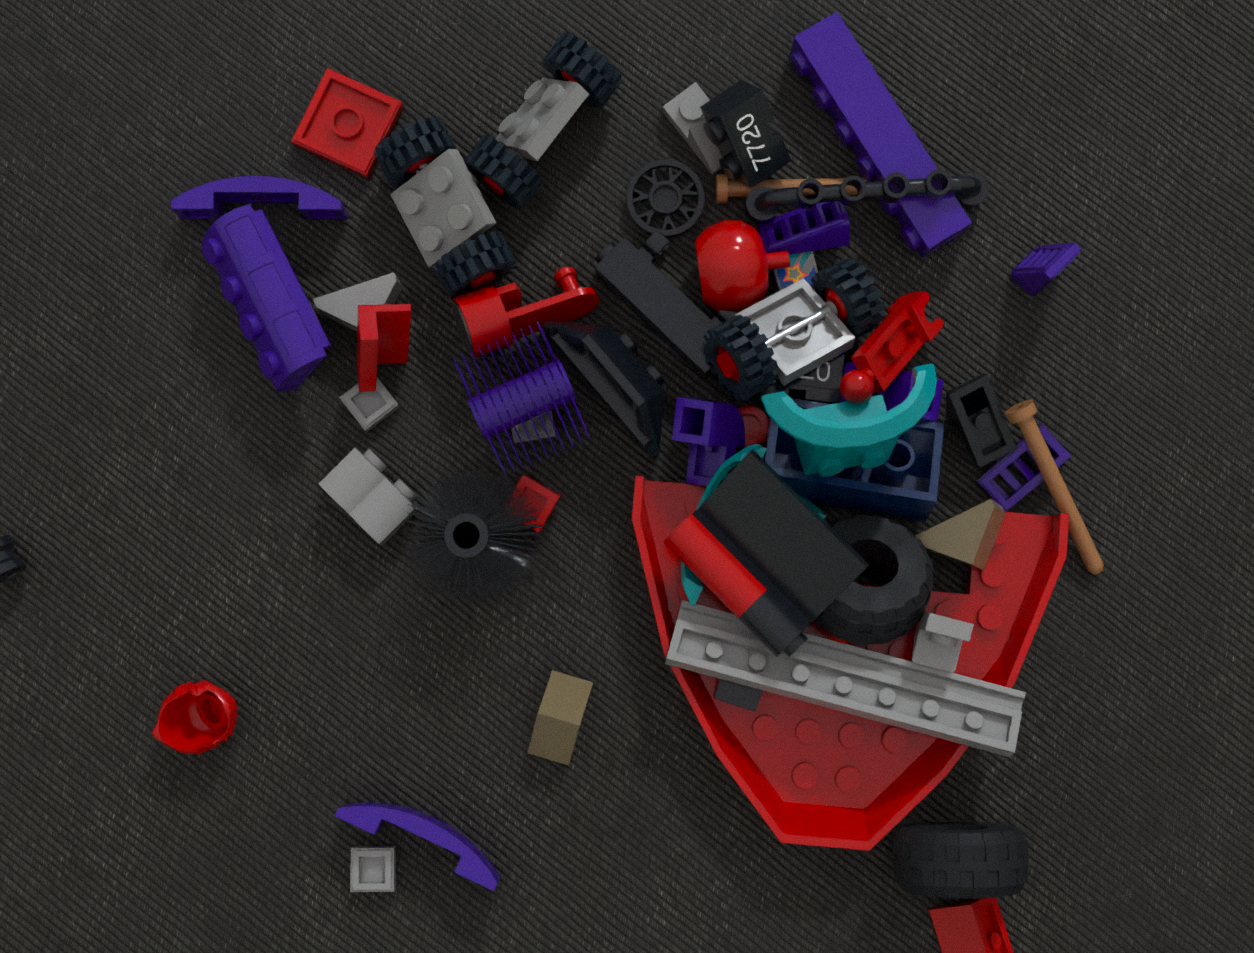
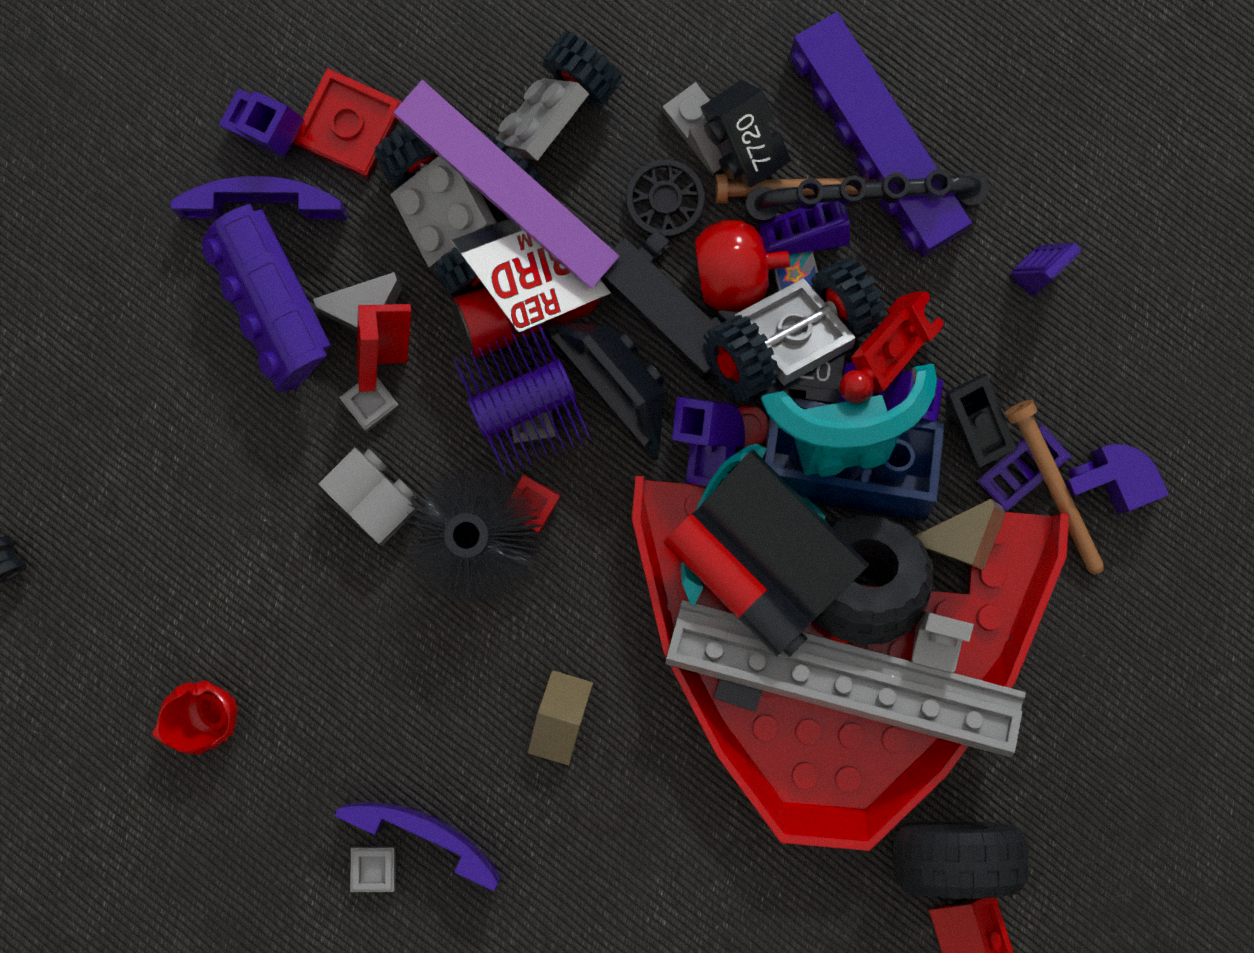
none -> dark purple brick [219,88,304,159]
none -> medium lavender tile [393,80,619,289]
none -> sticker [451,218,611,332]
none -> dark purple brick [1064,444,1169,515]

